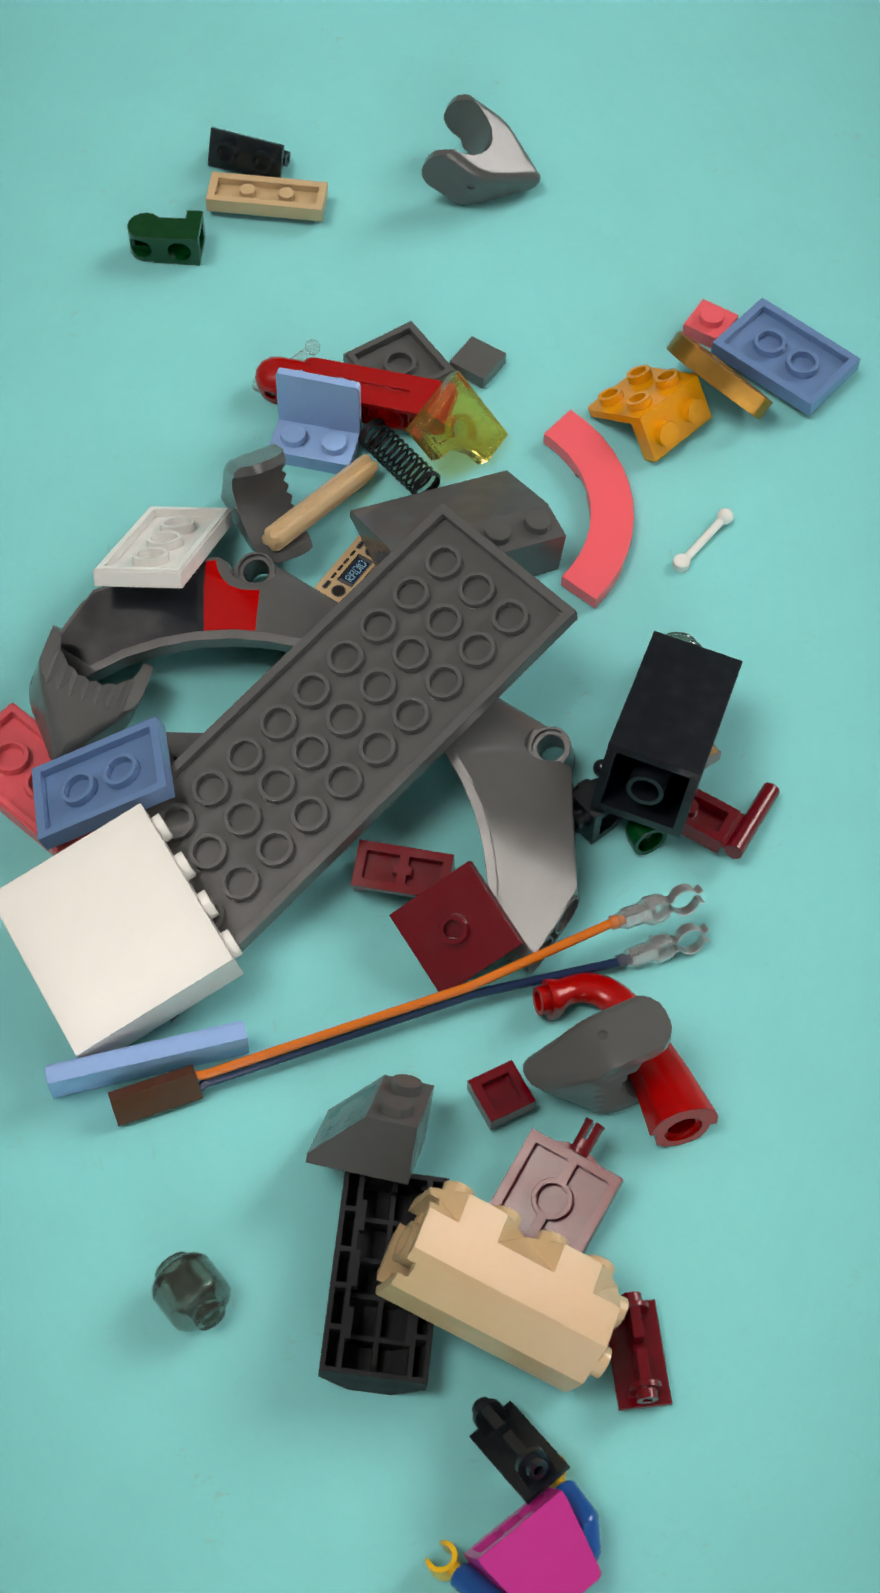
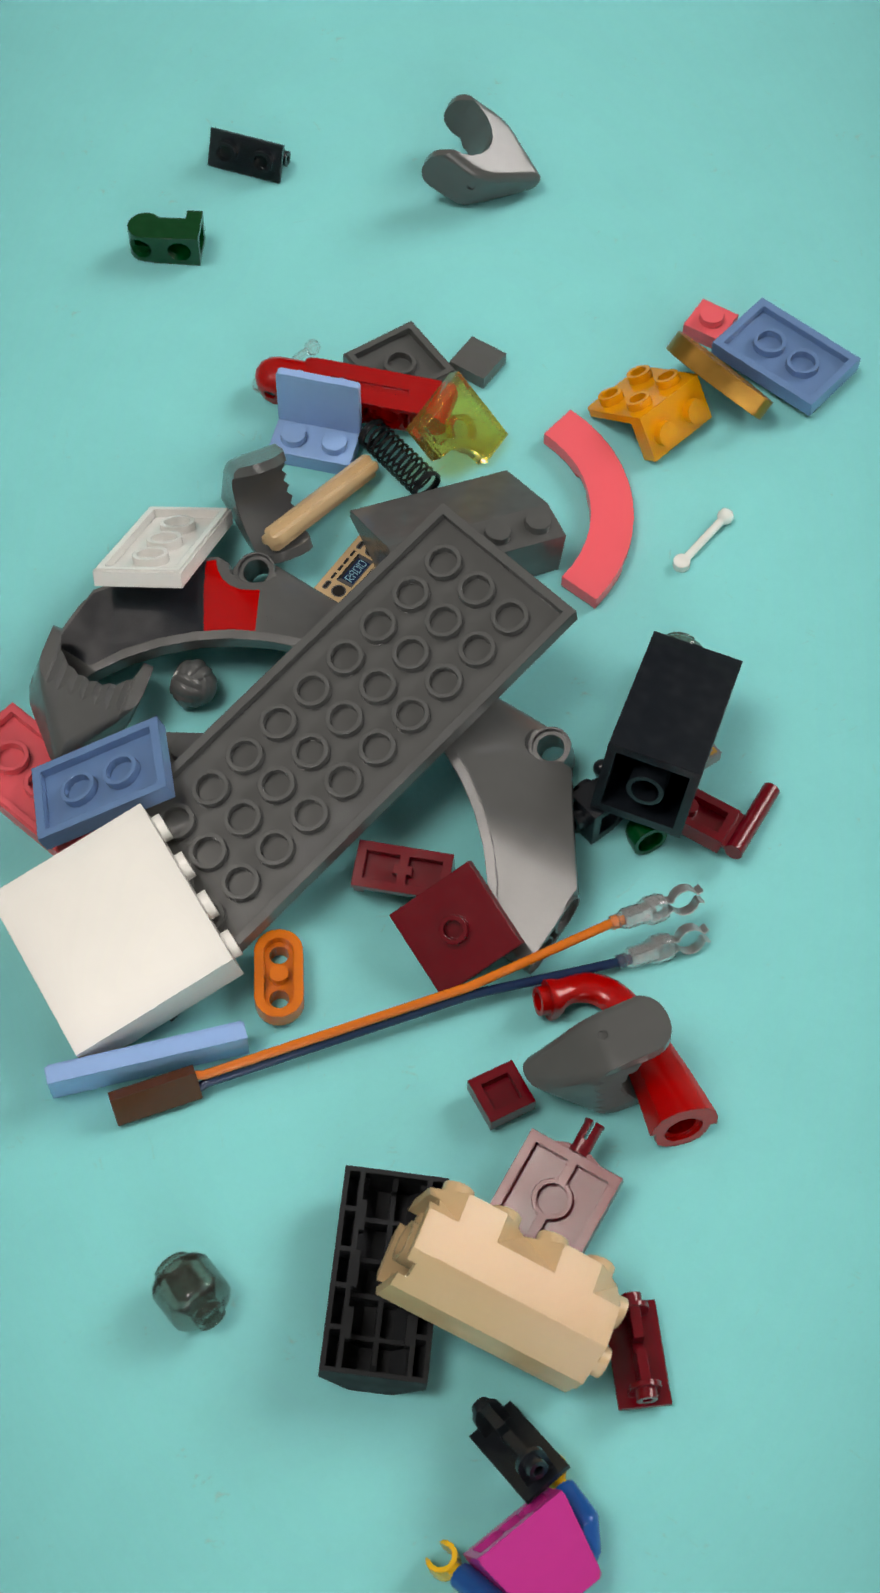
tan plate [205,172,328,222] -> none
dark grey slope [306,1074,434,1185] -> none
none -> dark grey piece [170,659,218,708]
none -> orange plate [254,929,304,1026]

